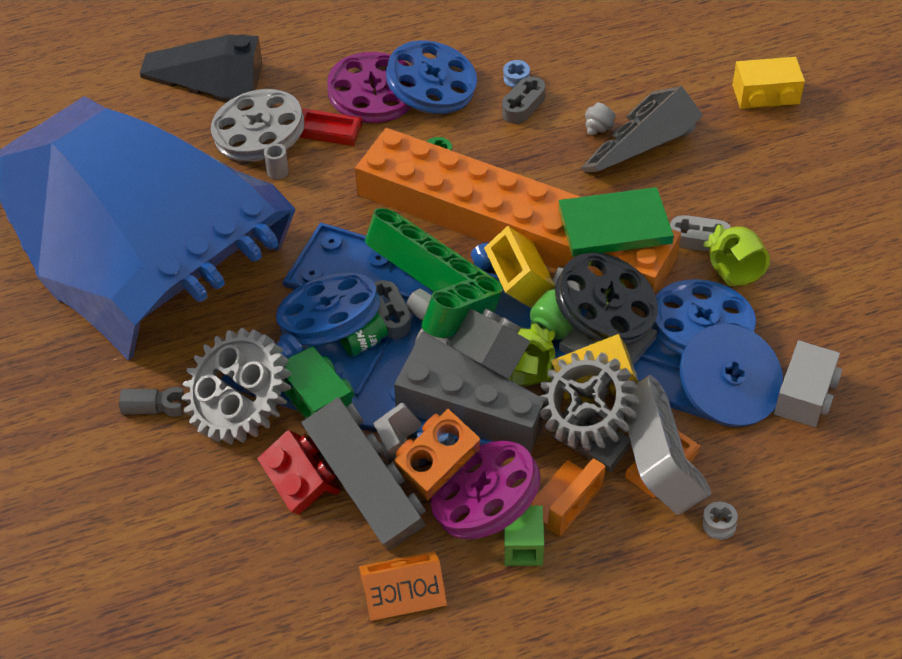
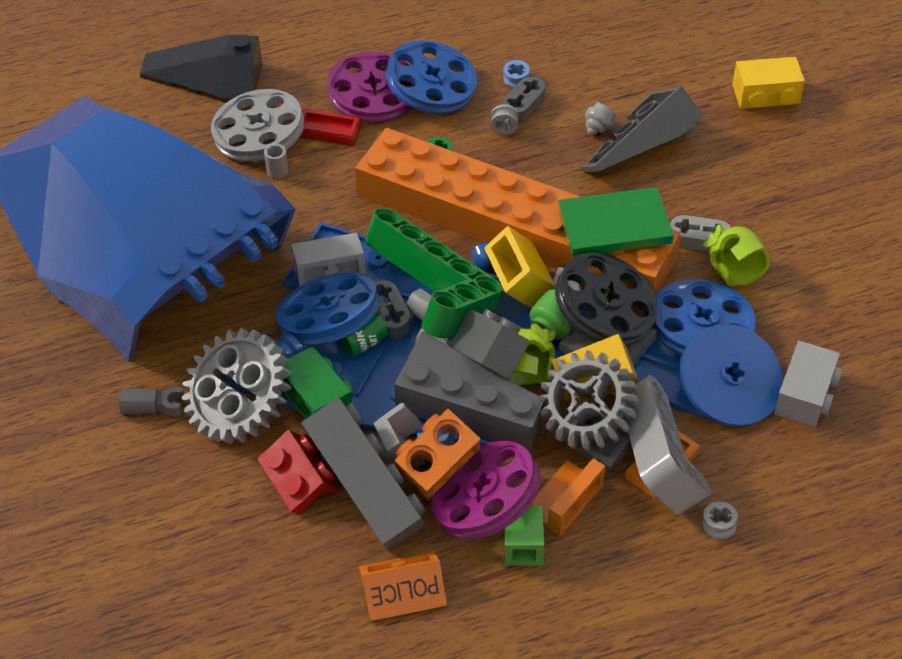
none -> light grey hinge [291,232,366,287]
none -> light grey bush [491,104,519,135]

